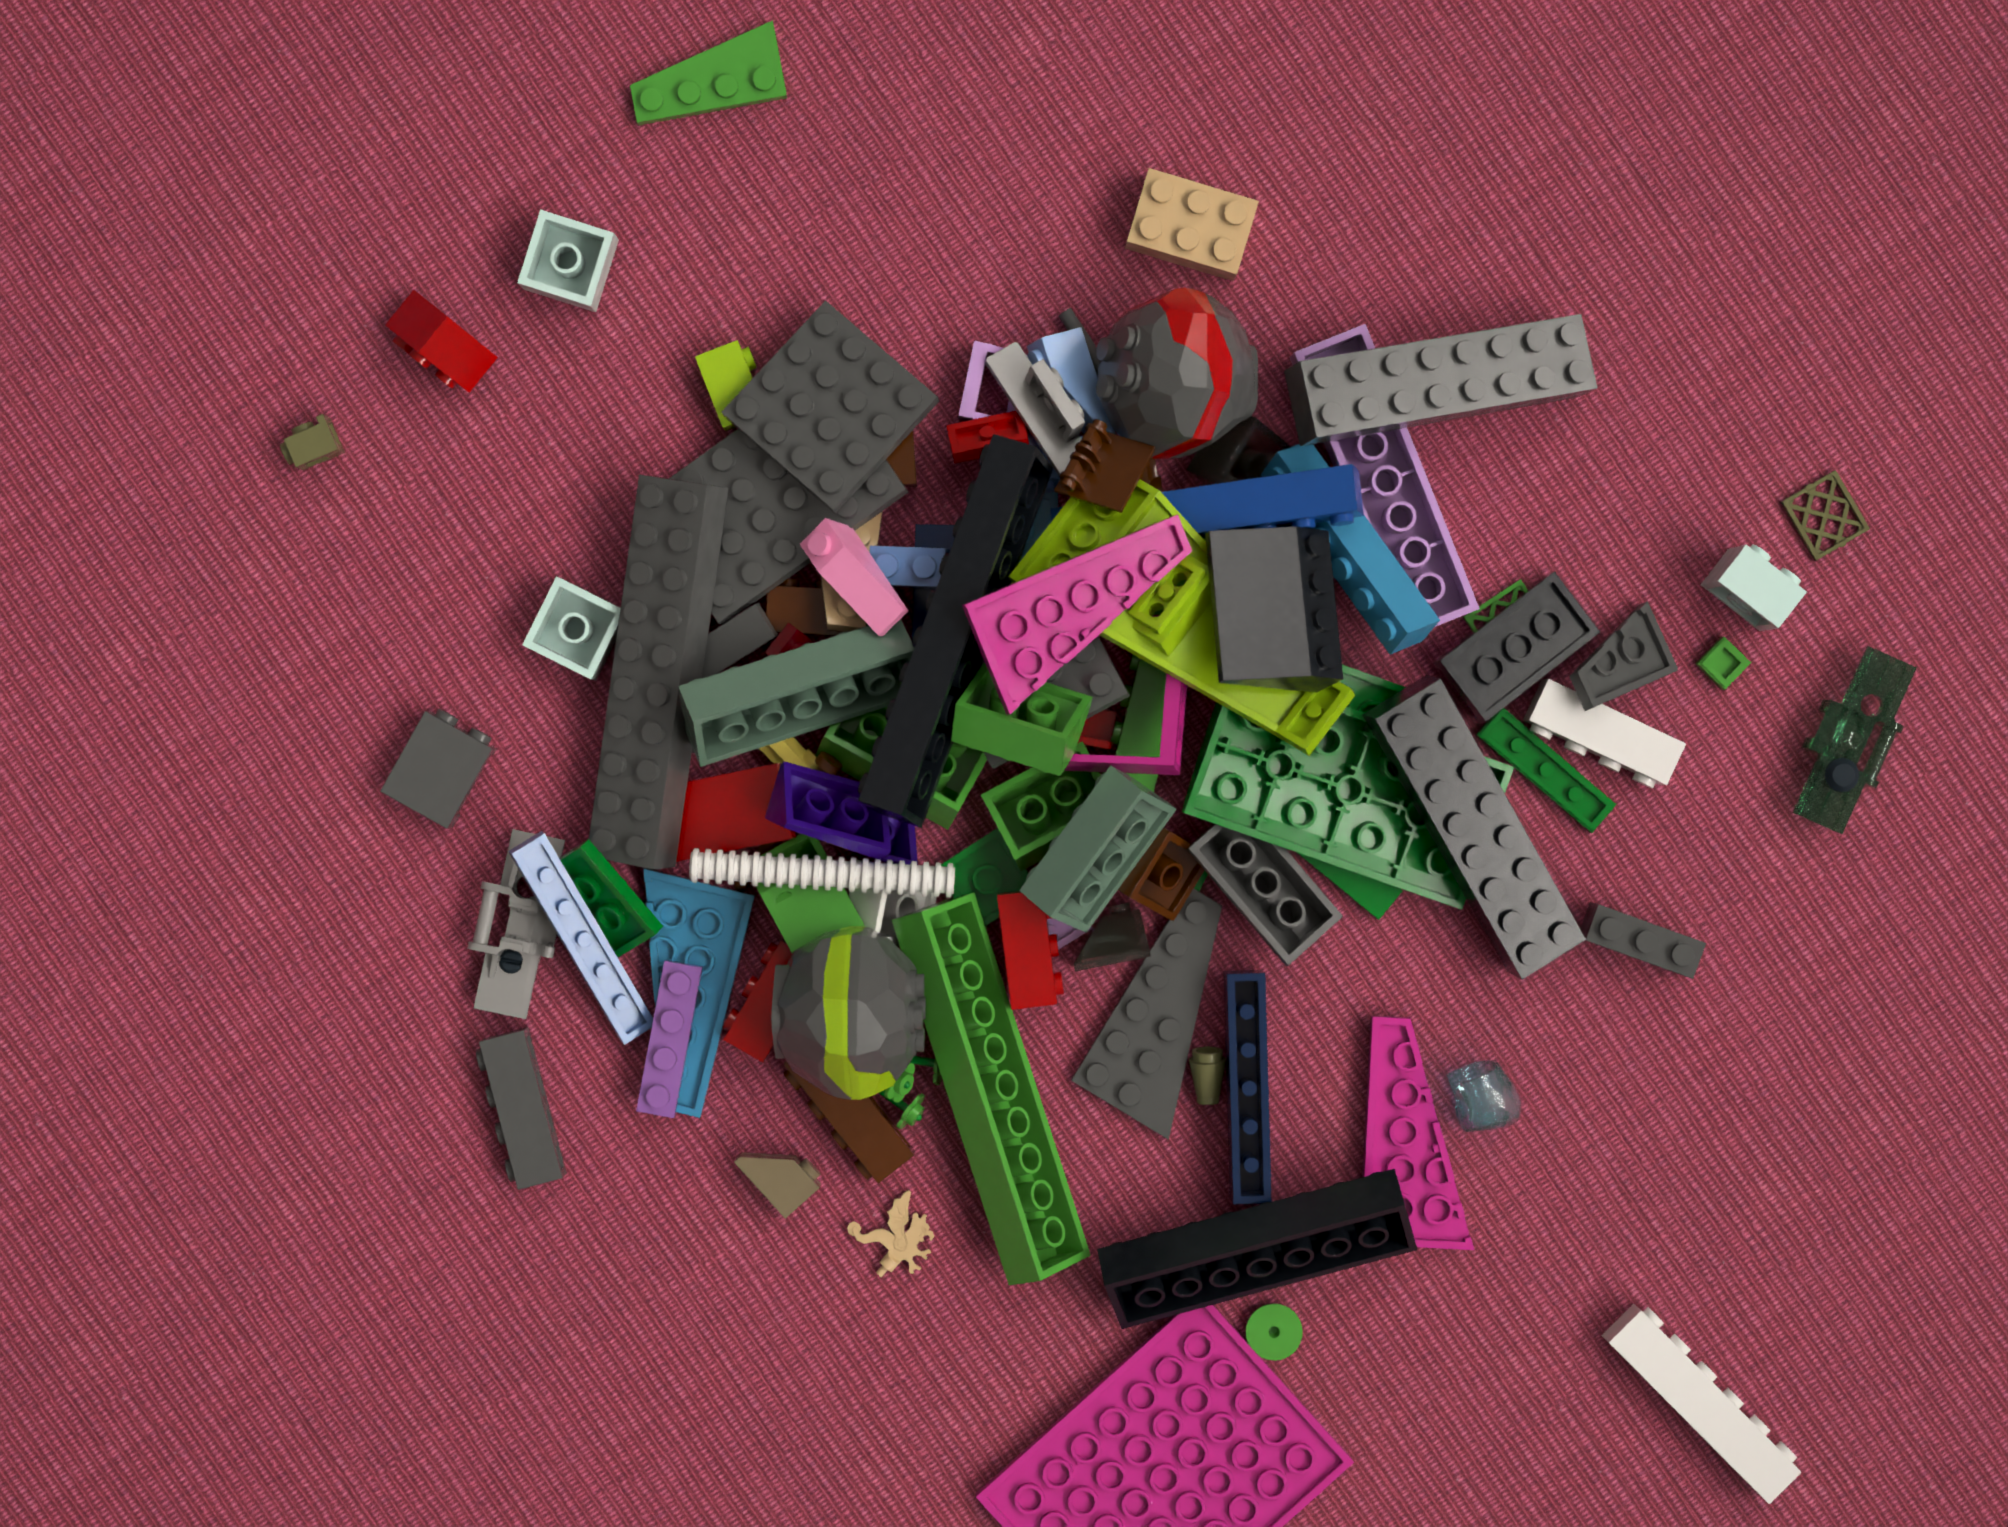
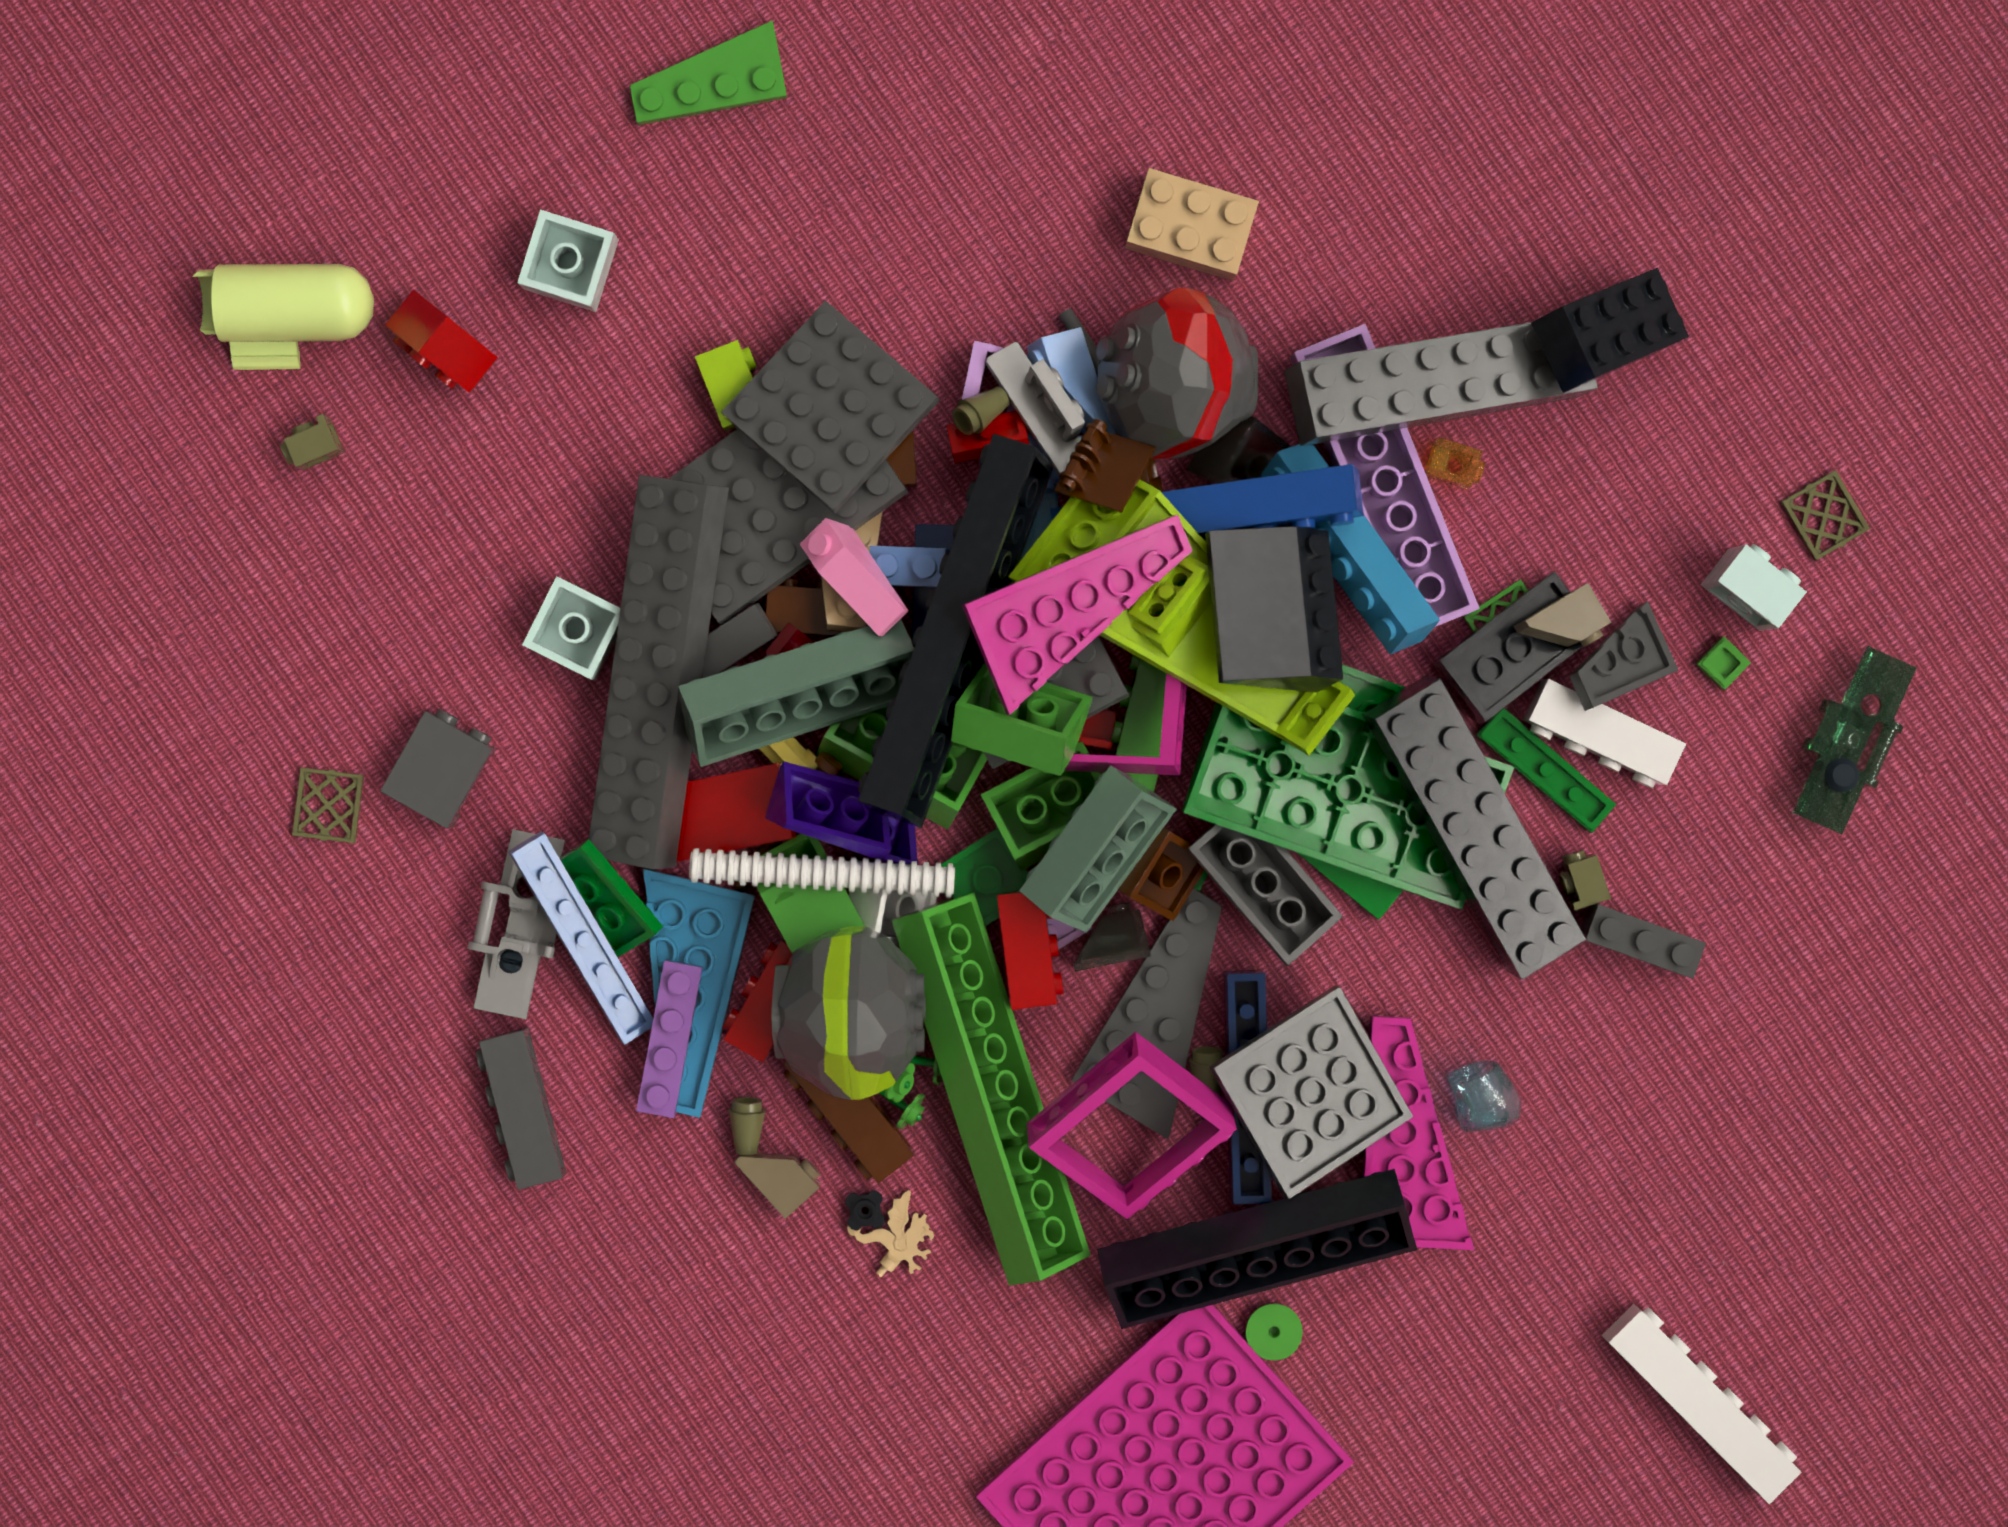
none -> yellowish green piece [192,264,374,370]
none -> olive window [292,767,364,843]
none -> olive cone [728,1097,766,1155]
none -> black plate [845,1190,885,1231]
none -> olive cone [952,387,1010,435]
none -> dark pink window [1027,1031,1237,1219]
none -> plate [1209,986,1413,1199]
none -> clear yellow brick [1424,437,1485,490]
none -> dark tan slope [1513,583,1612,647]
none -> black brick [1531,267,1689,393]
none -> olive brick [1559,850,1611,910]

